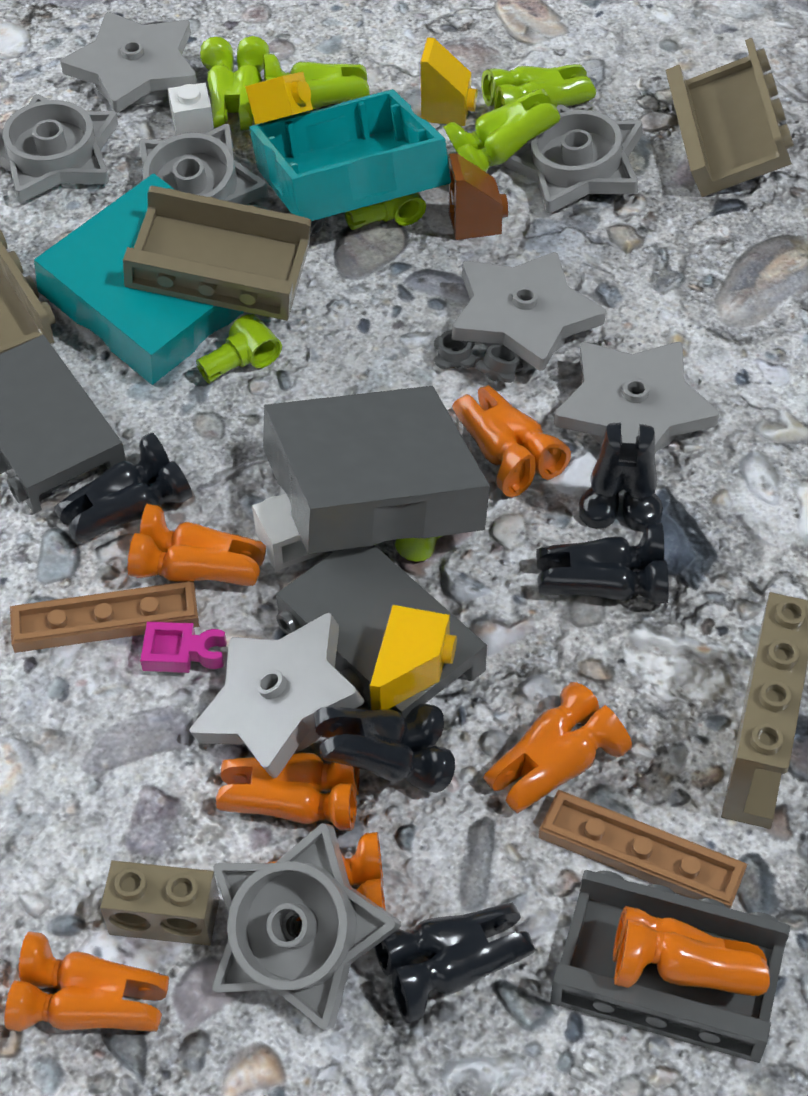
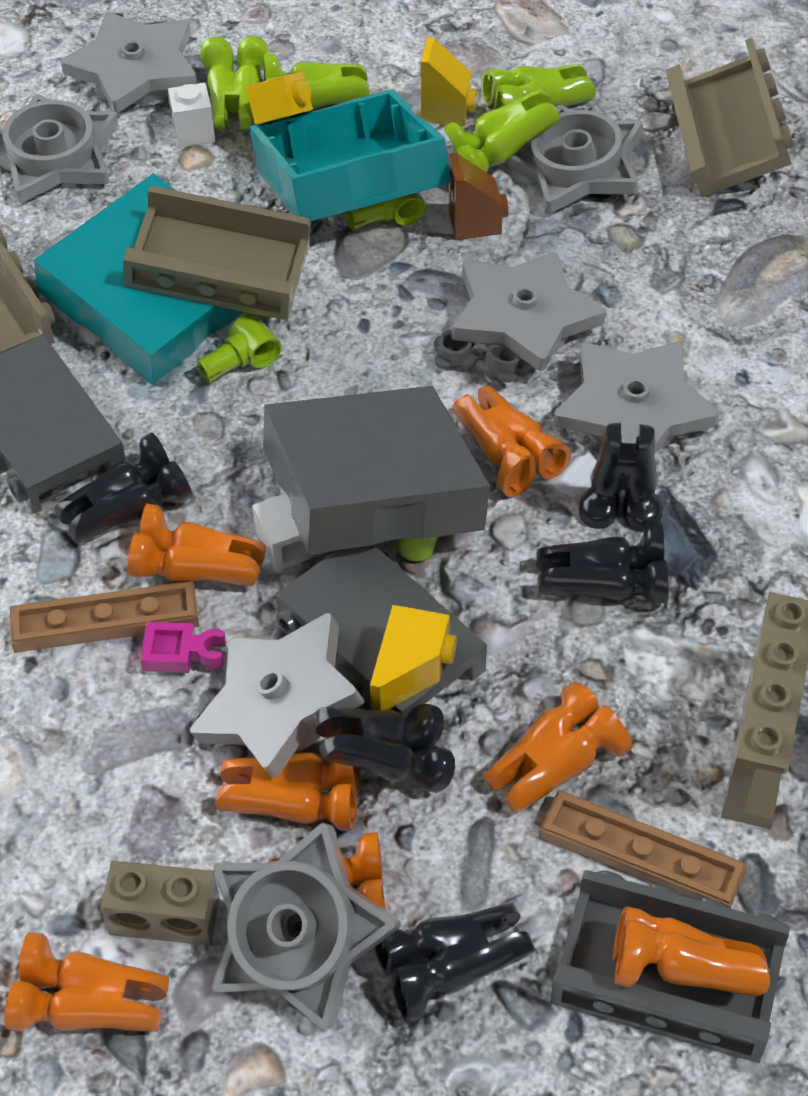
light grey plate [138,124,268,205] -> none

